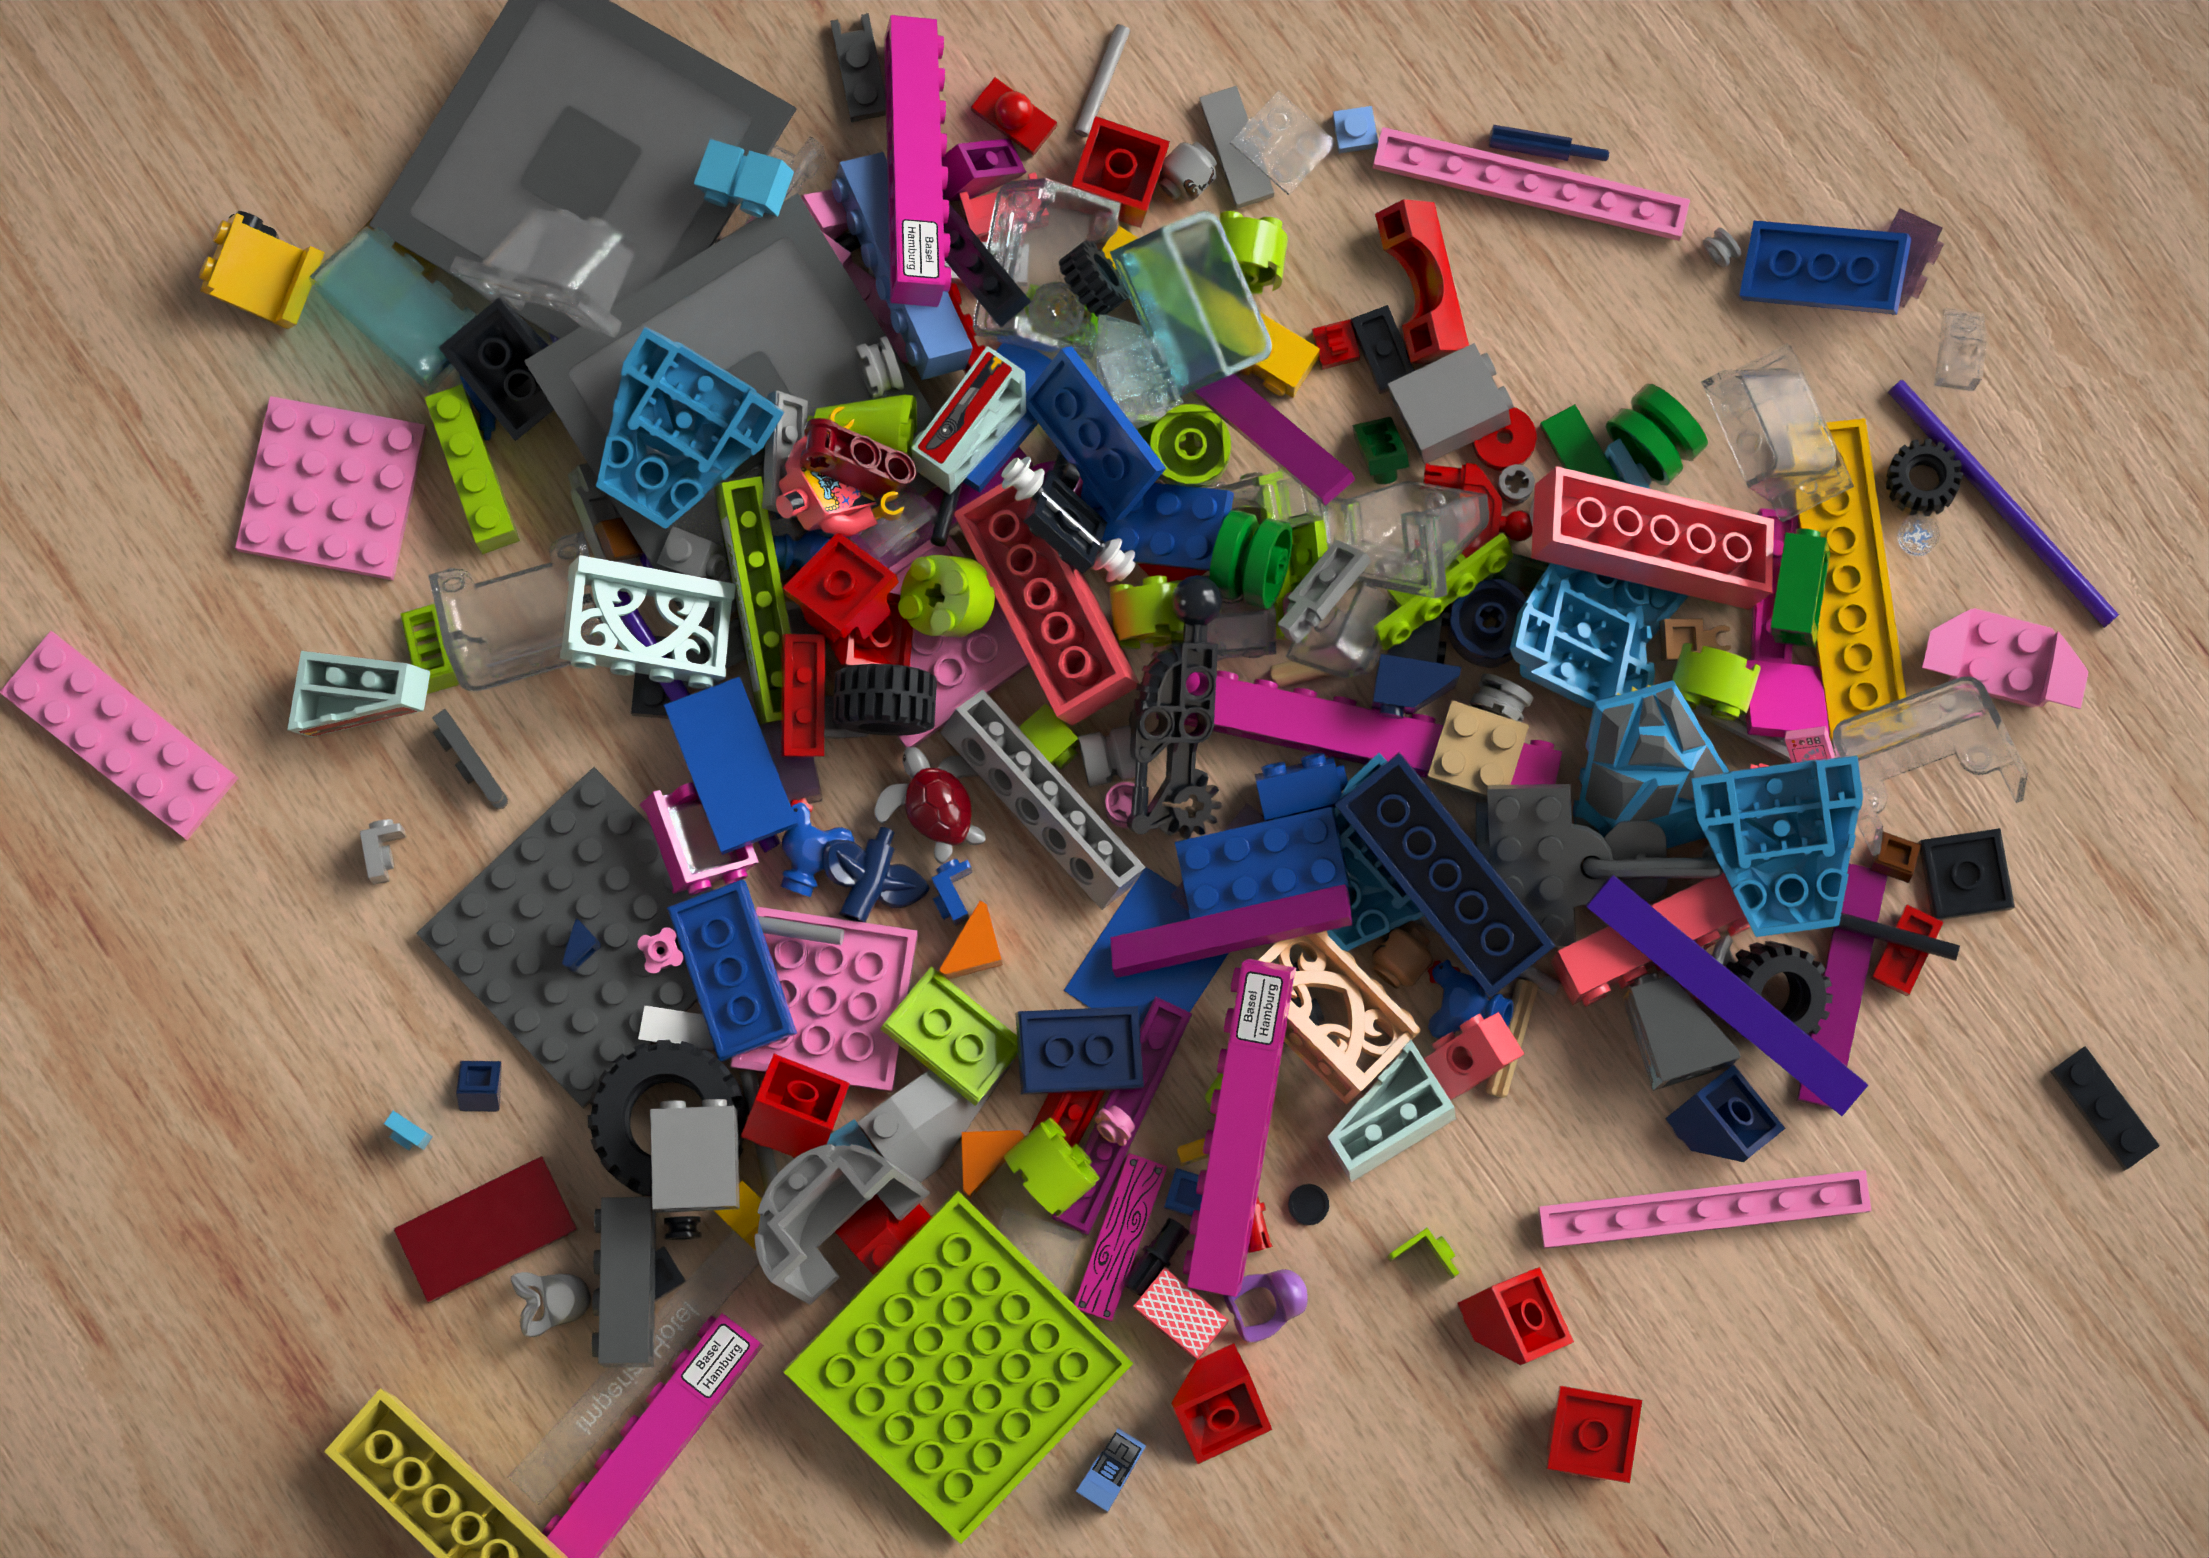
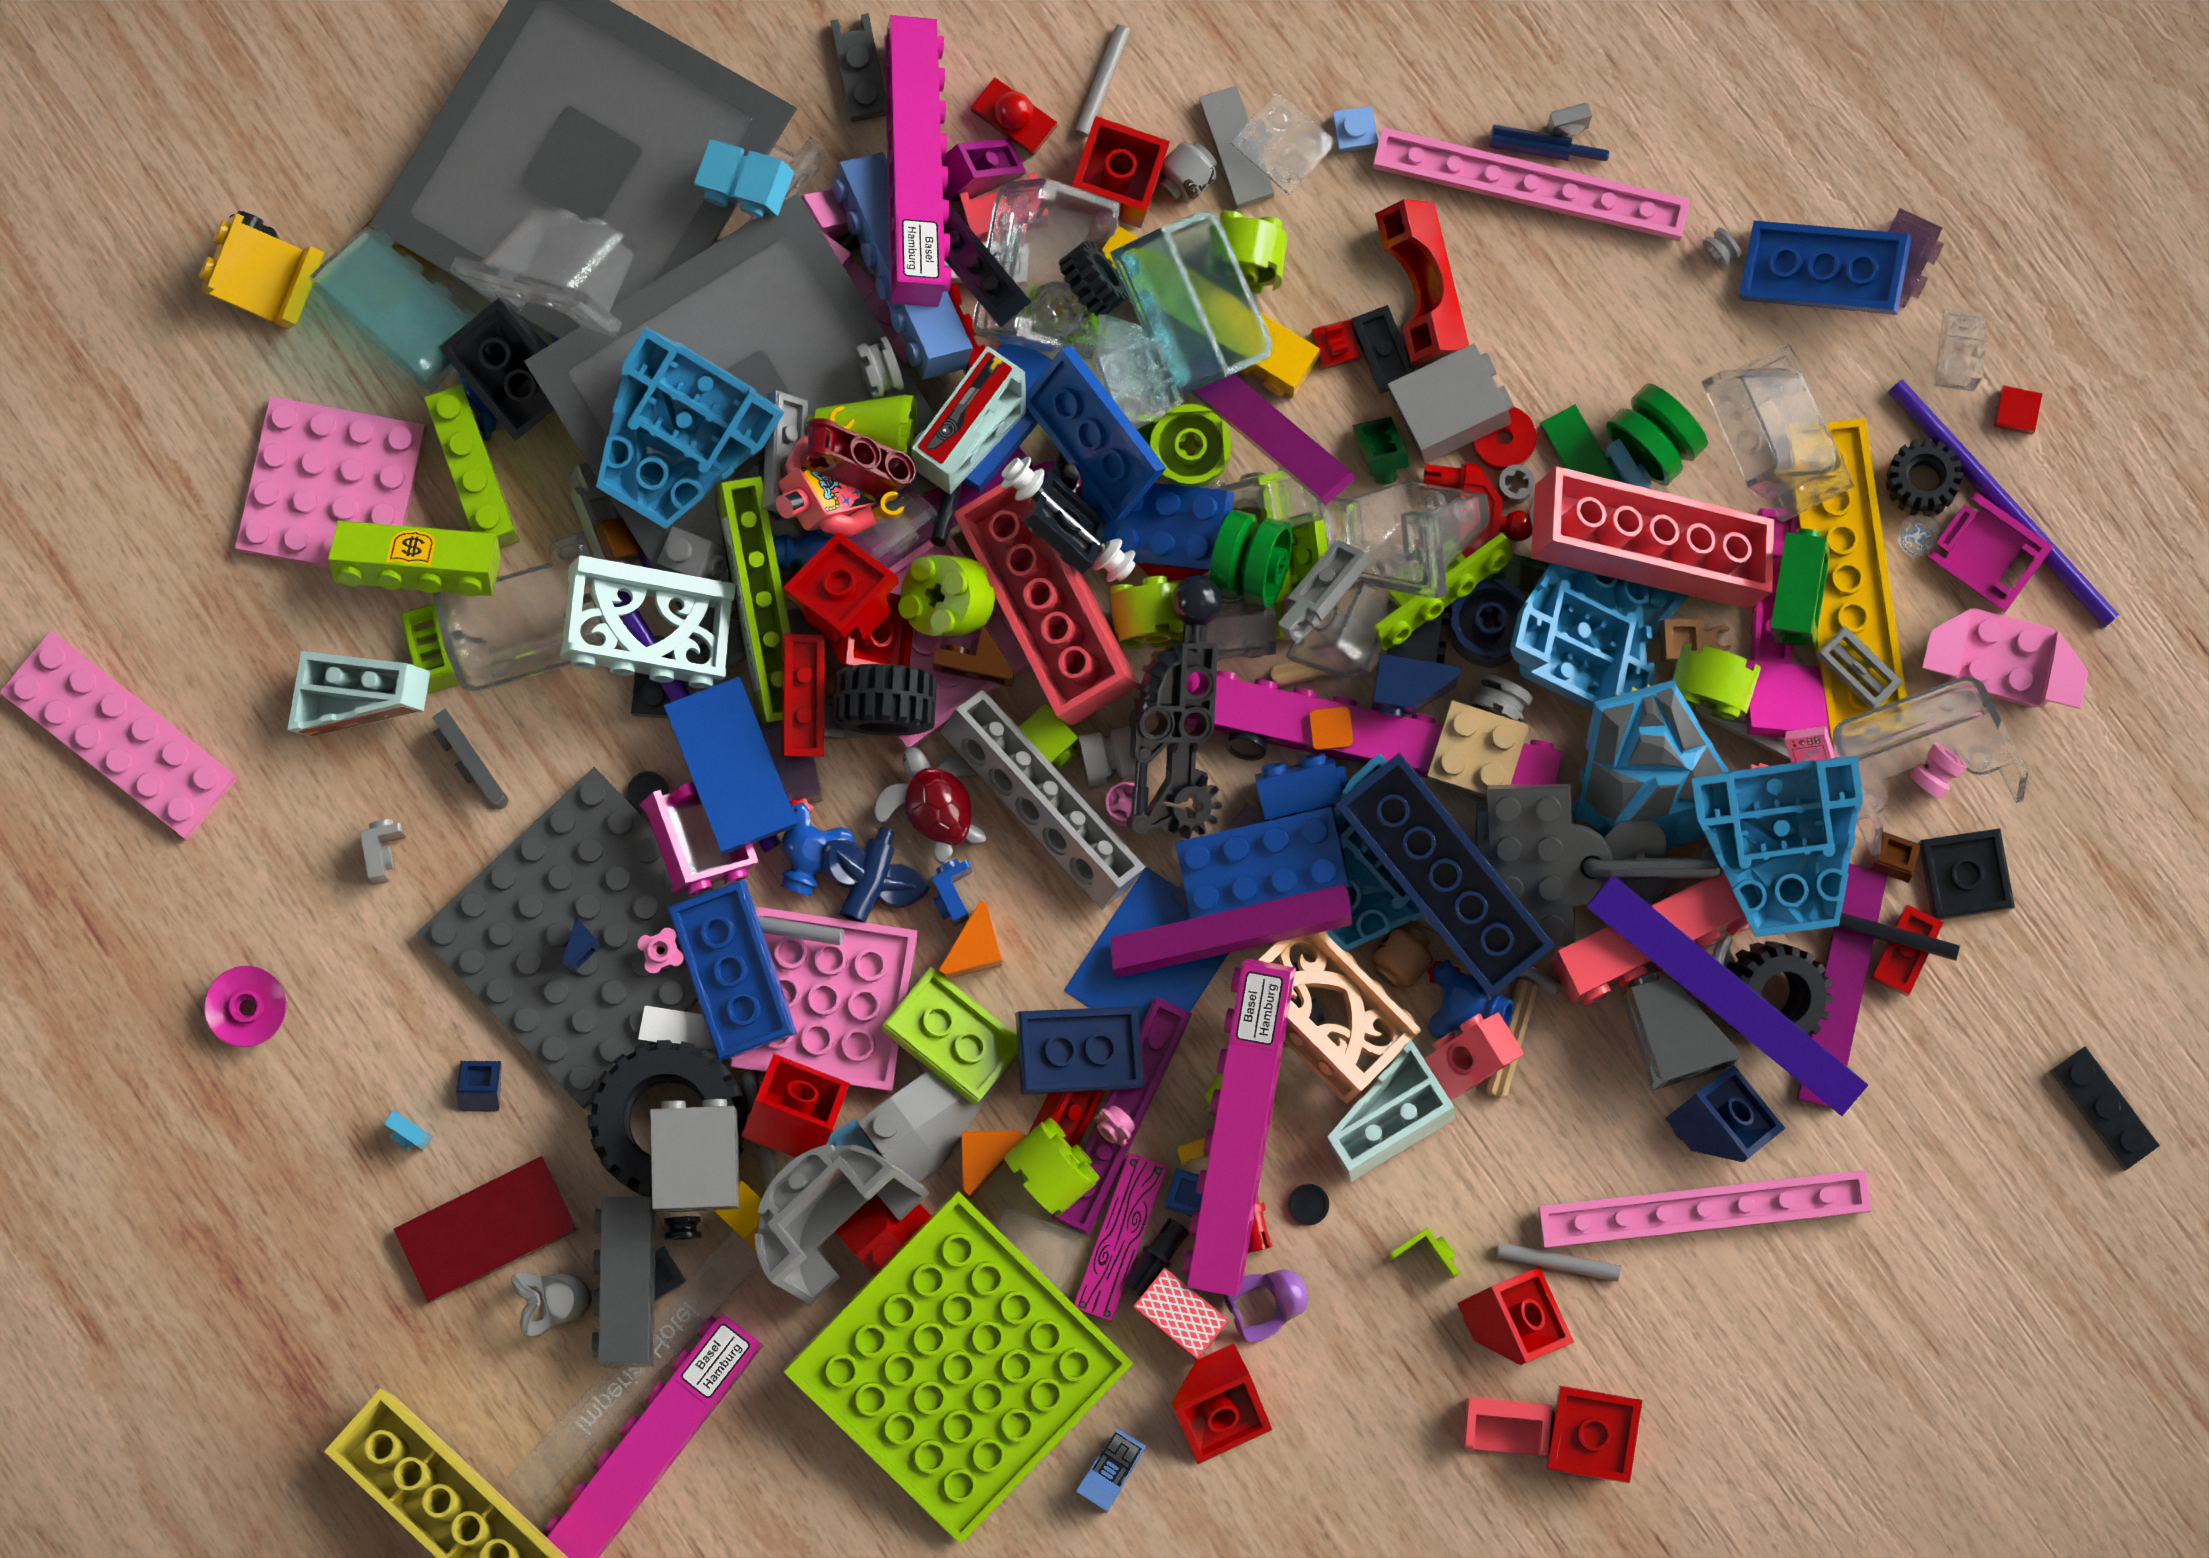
none -> dark pink dish [204,966,287,1047]
none -> lime brick [328,520,501,597]
none -> black piece [628,771,669,812]
none -> reddish brown slope [932,626,1014,687]
none -> black piece [1226,732,1268,761]
none -> orange piece [1310,706,1353,751]
none -> coral panel [1462,1397,1552,1456]
none -> light grey bar [1496,1242,1621,1282]
none -> light grey tile [1547,102,1592,136]
none -> light grey tile [1815,626,1903,712]
none -> bright pink wheel [1910,742,1967,799]
none -> dark pink container [1926,491,2054,613]
none -> red tile [1994,385,2042,435]

